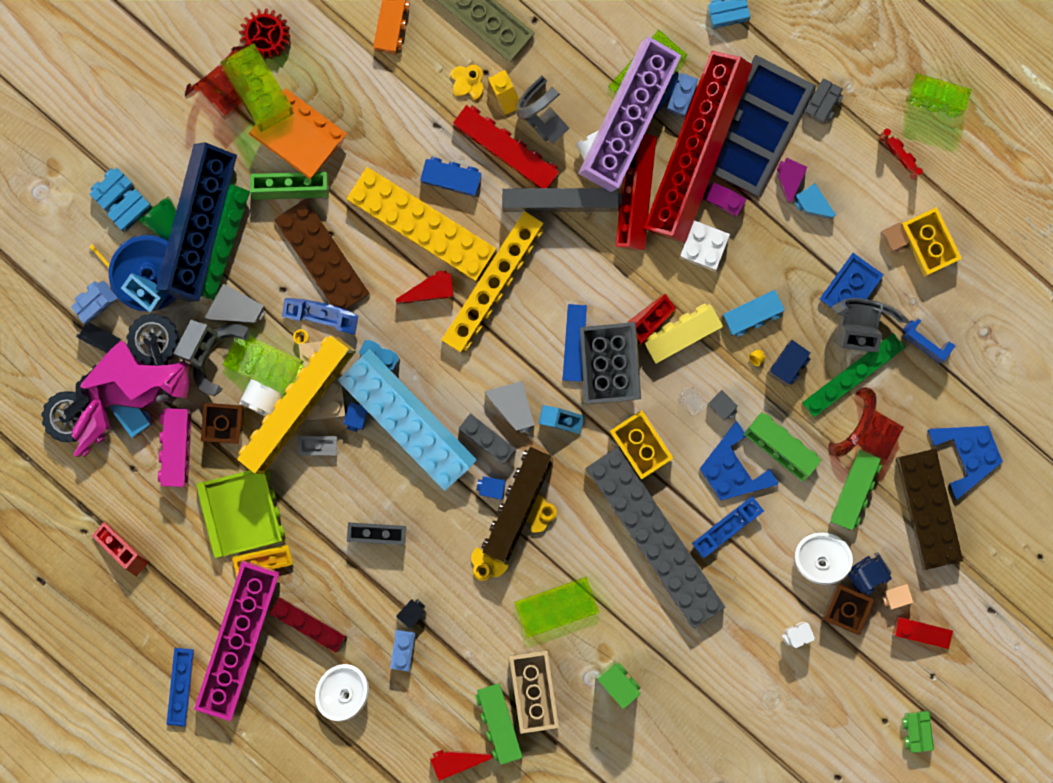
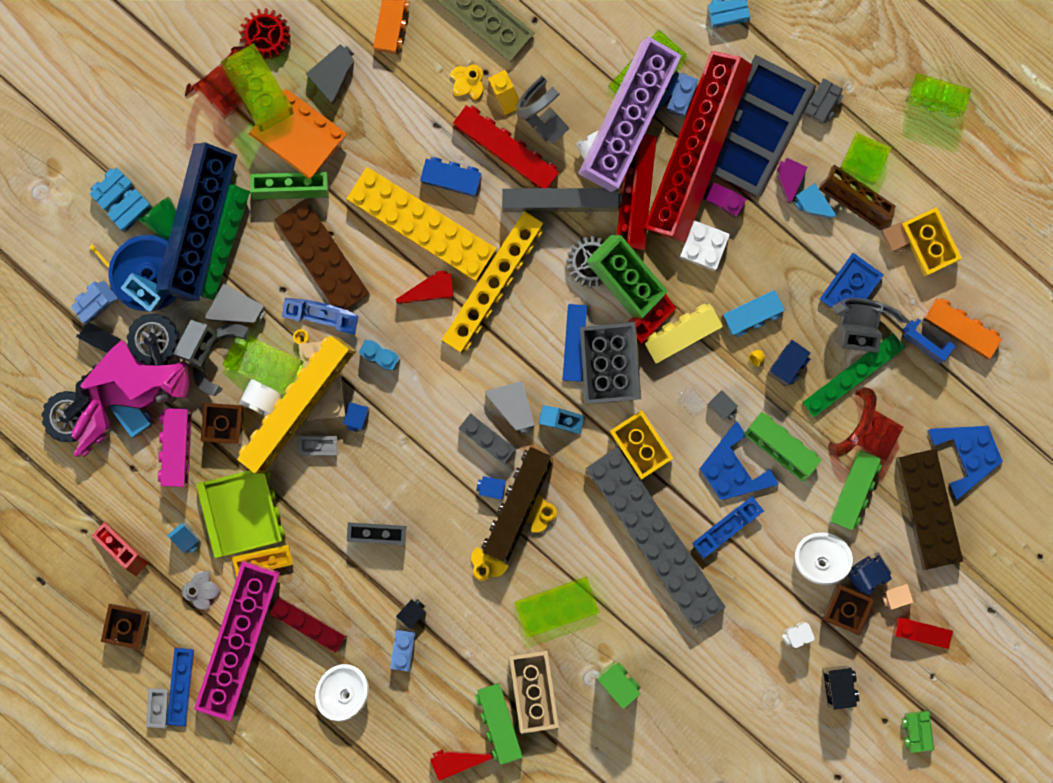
medium azure brick [338,349,477,491] -> none
red plate [879,128,923,180] -> none
none -> reddish brown brick [101,603,150,650]
none -> light grey plate [146,688,169,728]
none -> dark azure slope [167,523,201,554]
none -> light grey plate [182,571,221,610]
none -> dark grey slope [306,44,354,105]
none -> light grey gear [566,236,604,288]
none -> bright green brick [585,235,668,318]
none -> reddish brown fence [819,164,896,231]
none -> black brick [822,665,860,710]
none -> clear neon green brick [839,132,891,185]
none -> orange brick [923,298,1003,360]

